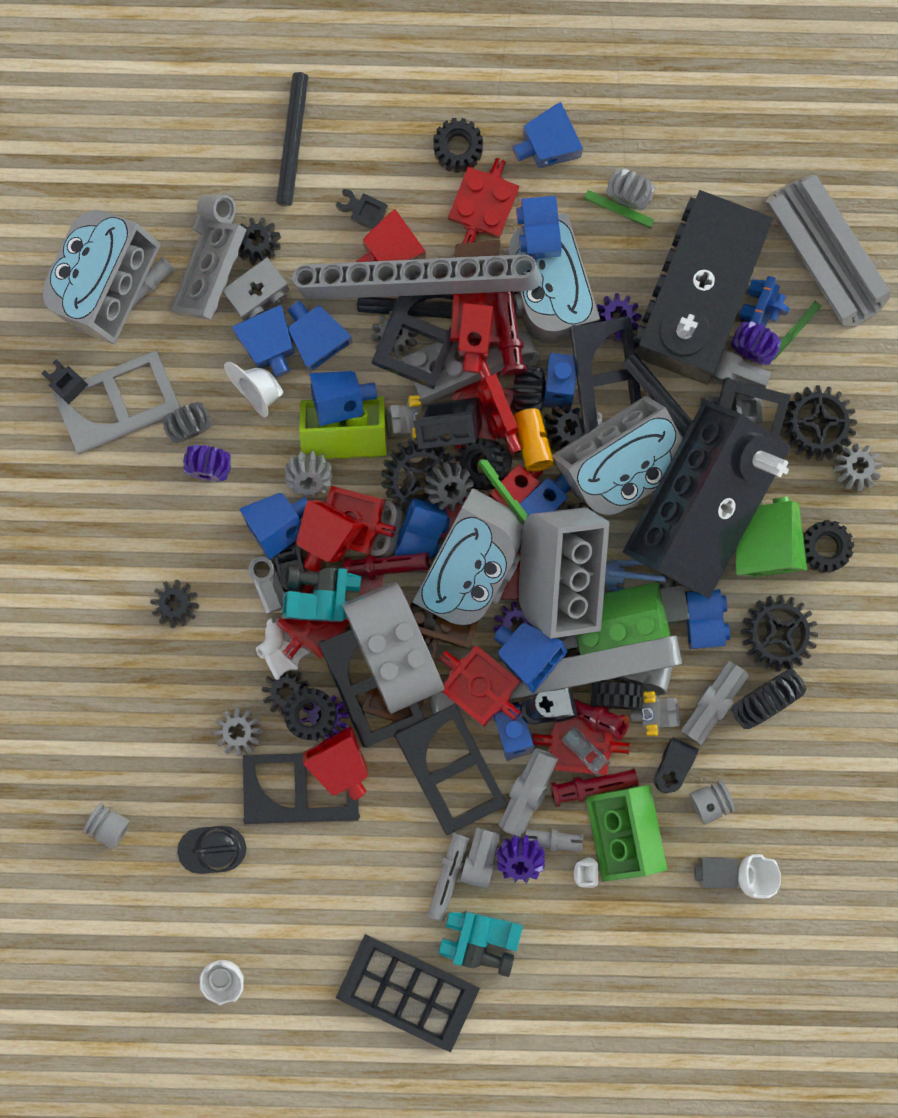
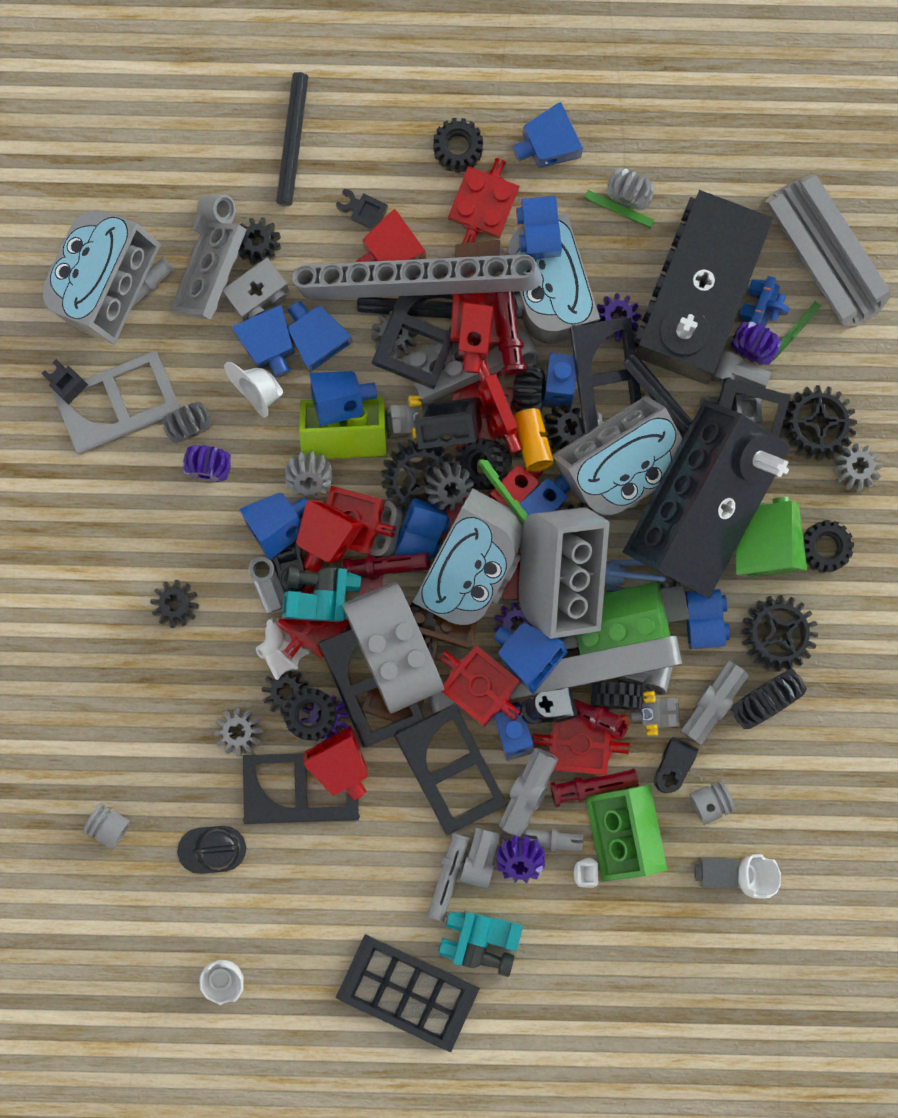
clear light blue bar [561,726,610,776] -> none

